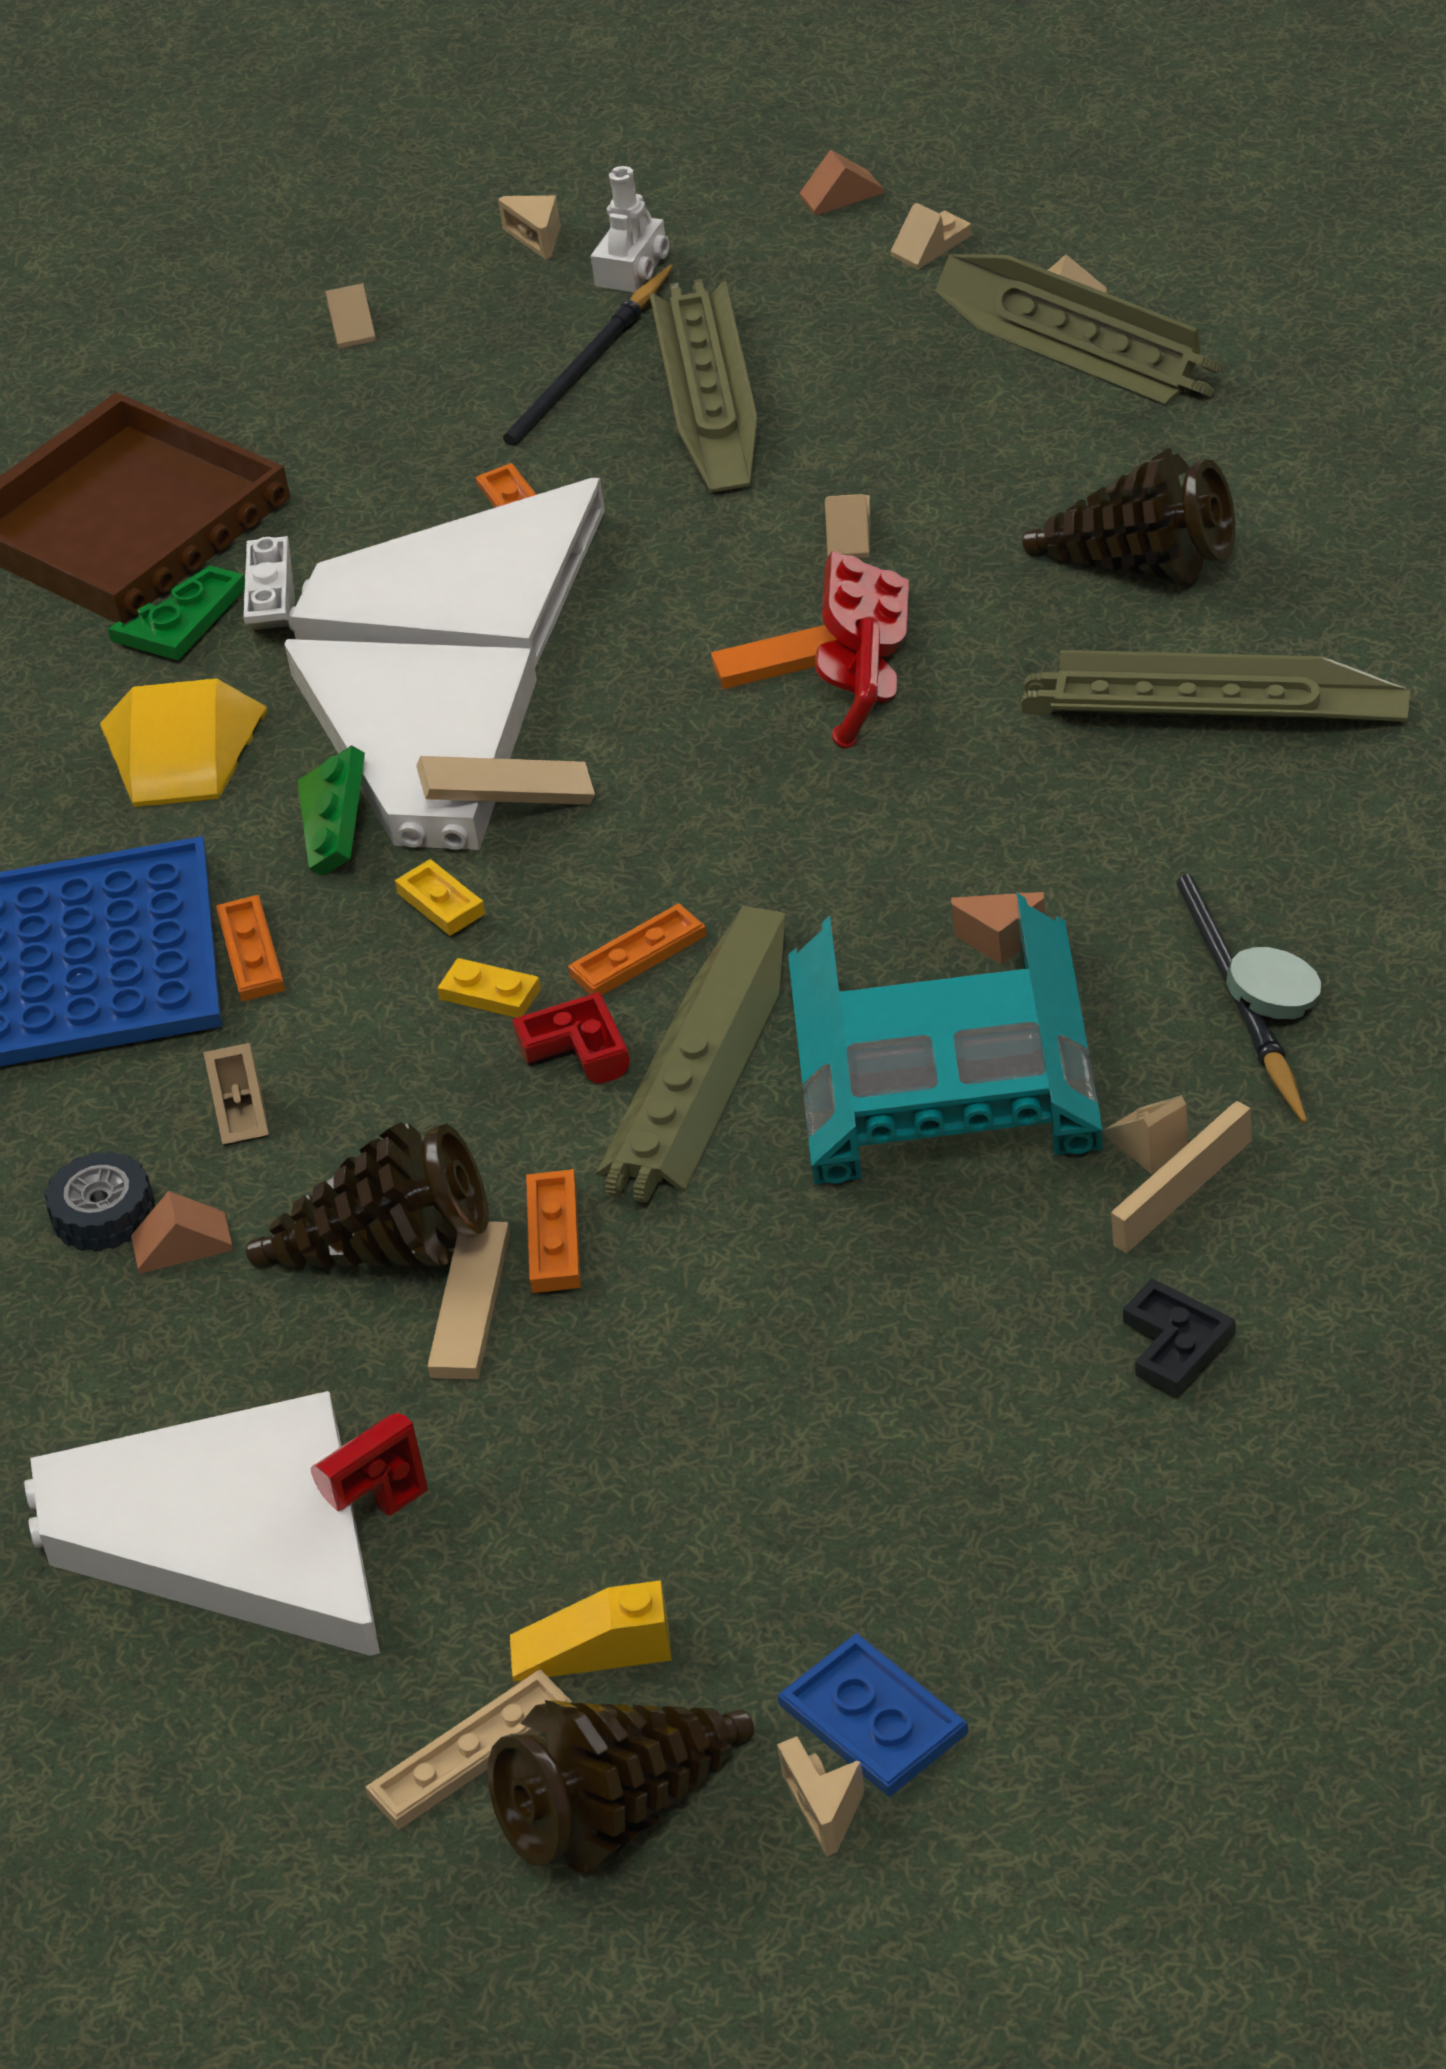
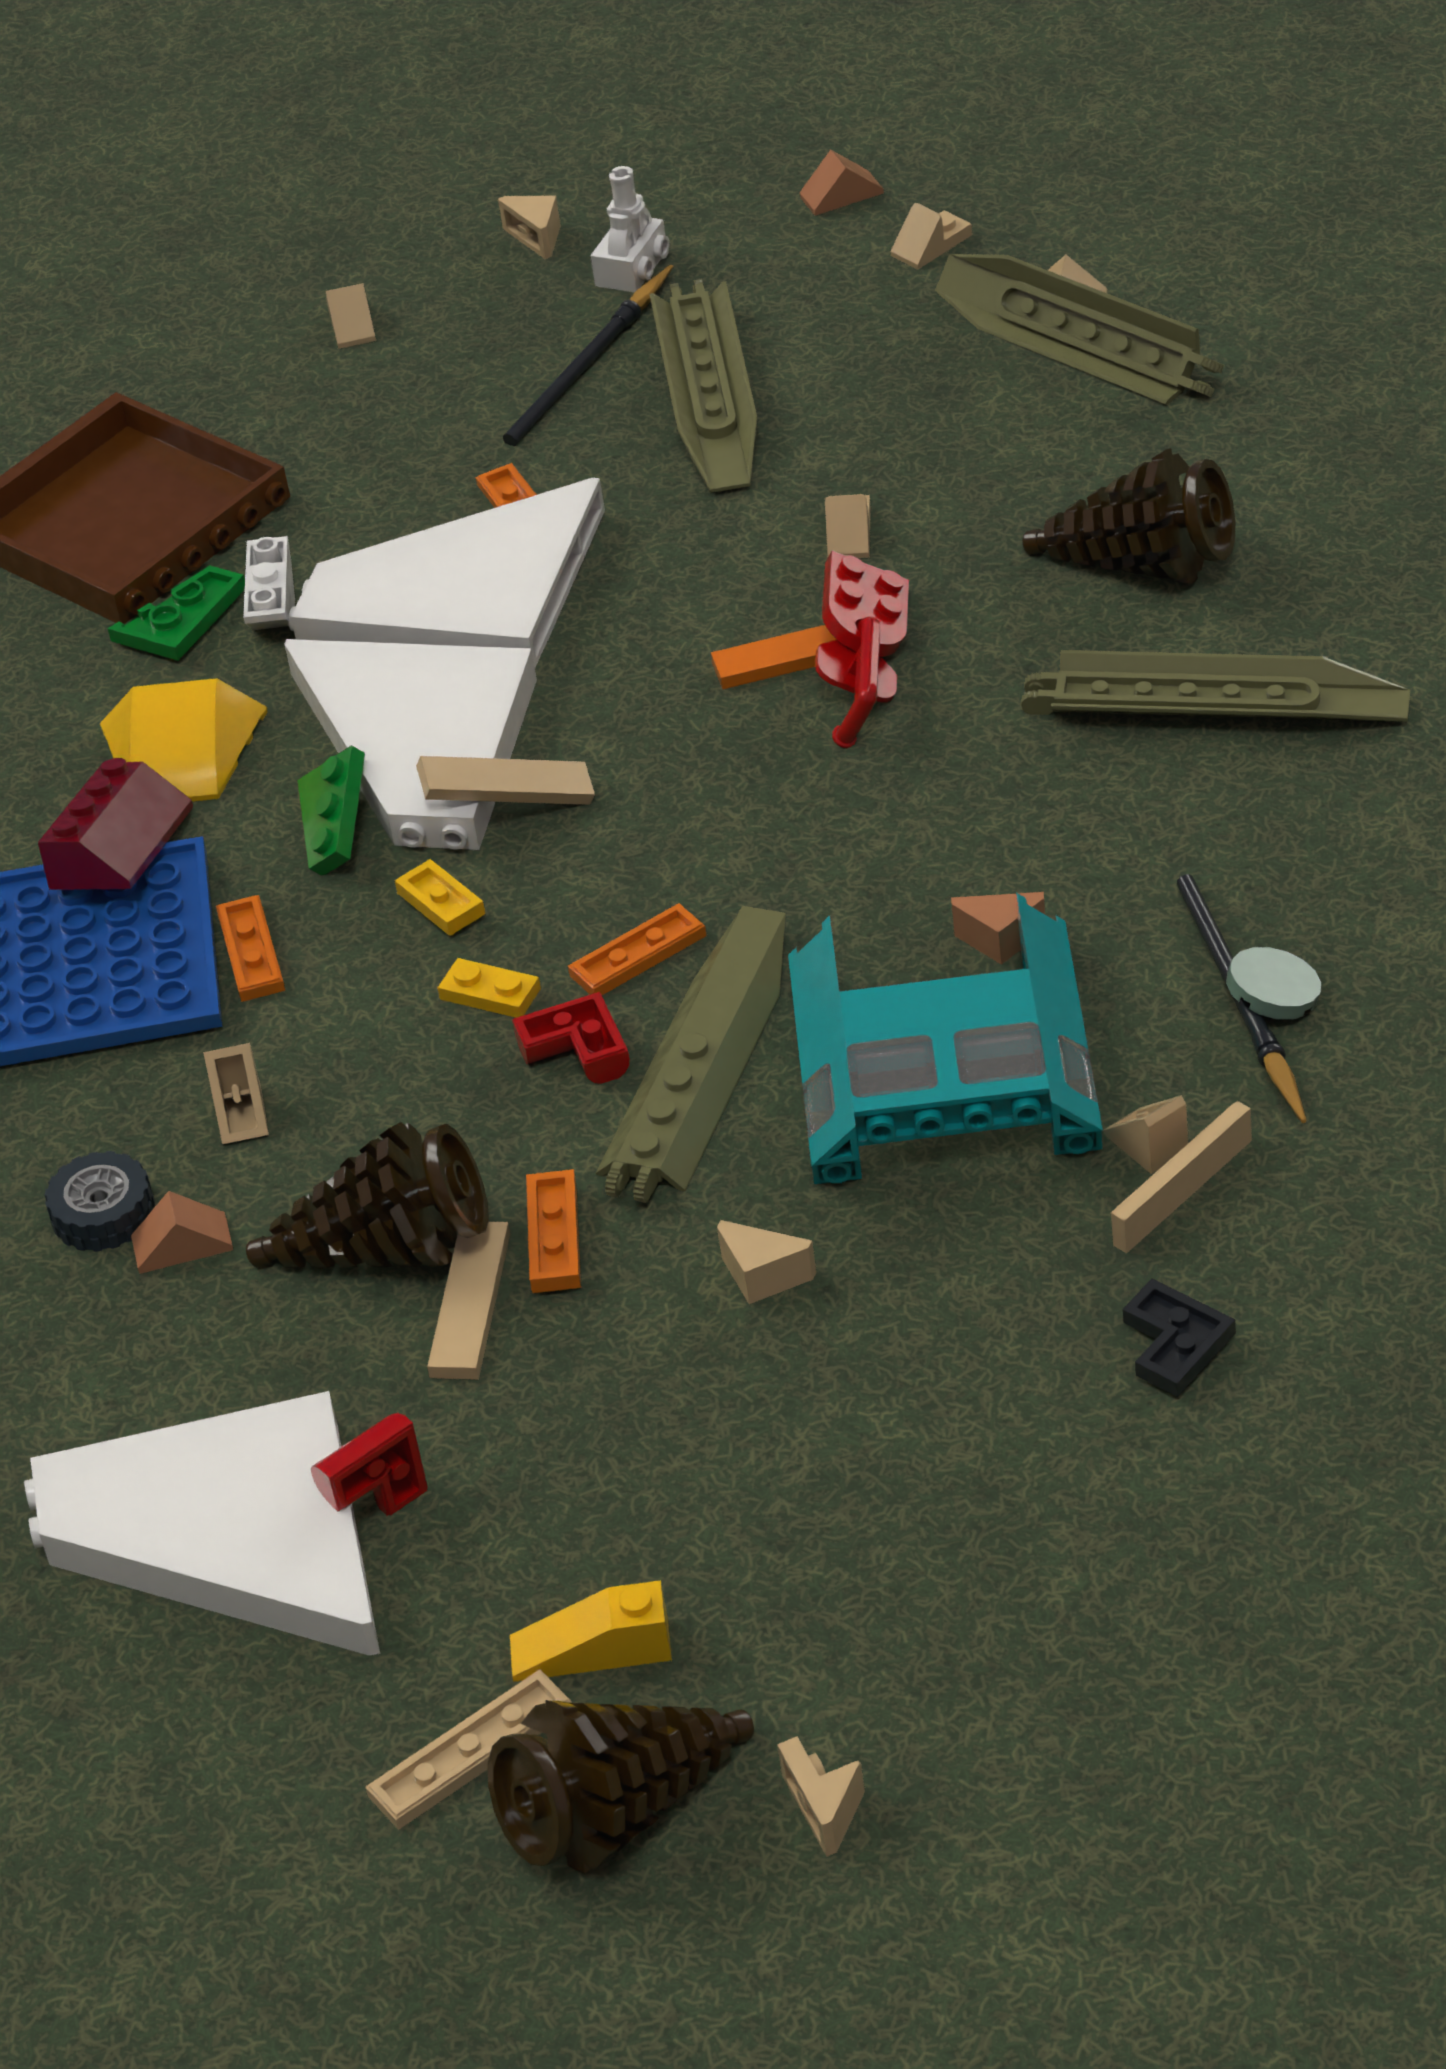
blue tile [777,1633,969,1797] -> none
none -> dark red slope [38,758,193,890]
none -> tan slope [717,1220,817,1304]

